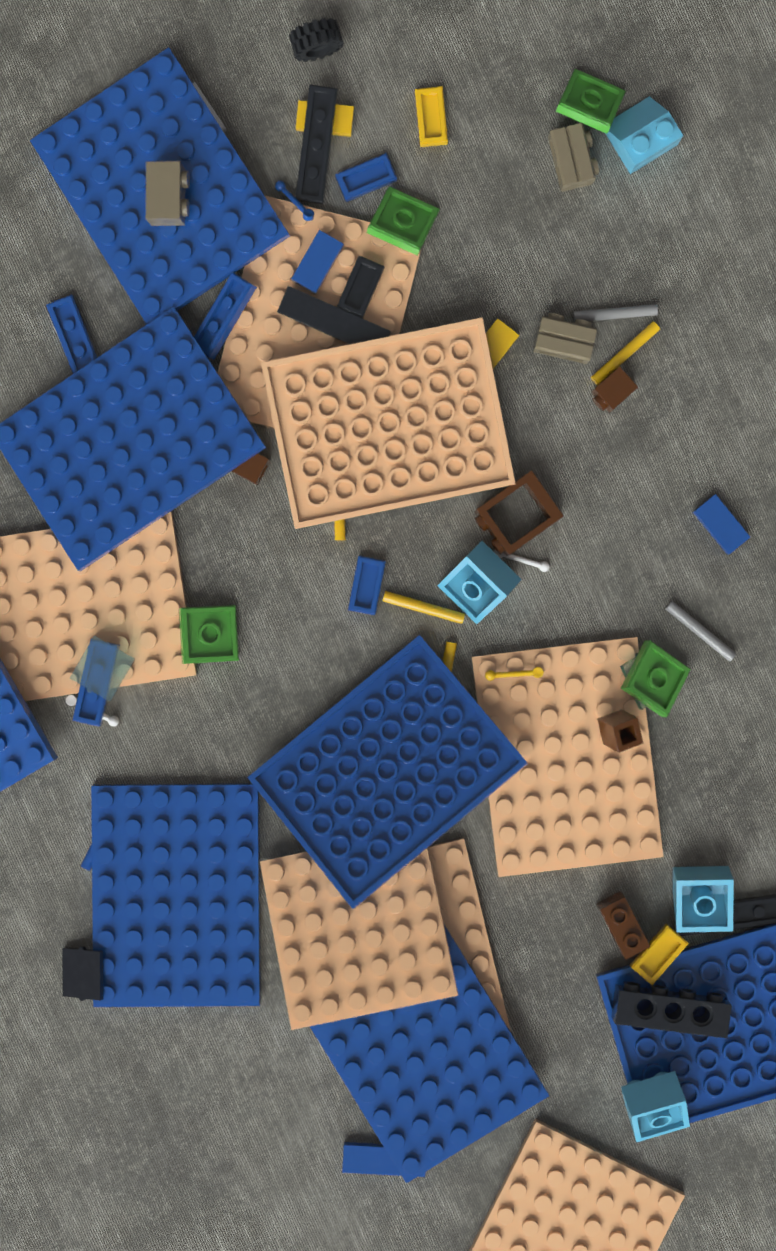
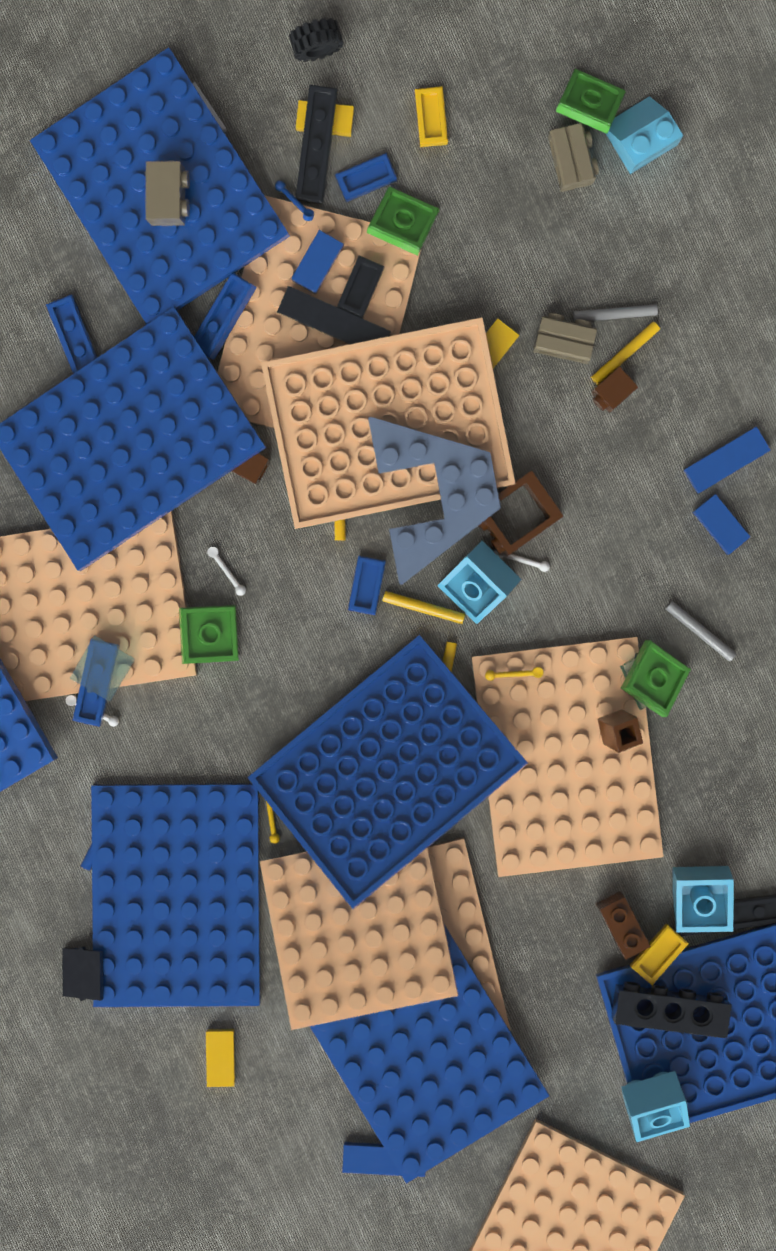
none -> yellow tile [206,1029,235,1087]
none -> white hinge [207,547,246,596]
none -> yellow hinge [266,801,280,844]
none -> sand blue wing [368,417,500,585]
none -> blue tile [683,427,771,494]

